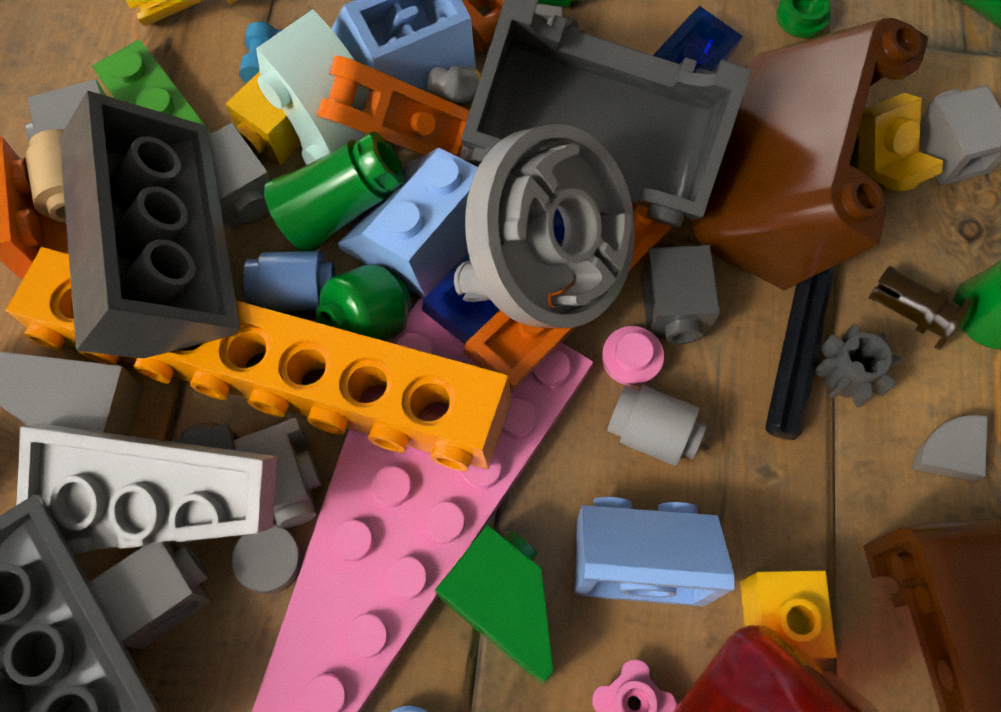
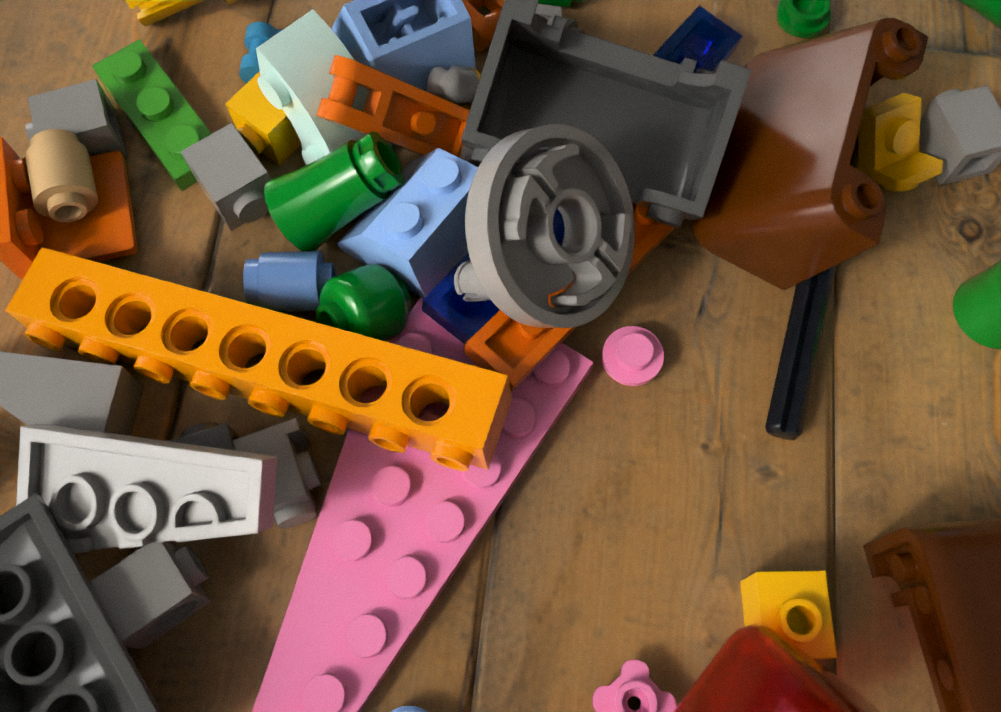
dark grey slope [60,90,240,359] -> none
light grey tile [232,525,303,594] -> none
green slope [435,525,553,685] -> none
light blue slope [573,497,734,606] -> none
light grey brick [607,385,707,466] -> none
dark grey brick [640,245,720,344] -> none
dark grey gear [815,325,901,407] -> none
dark brown pin [868,266,975,350] -> none
light grey tile [912,415,987,482] -> none

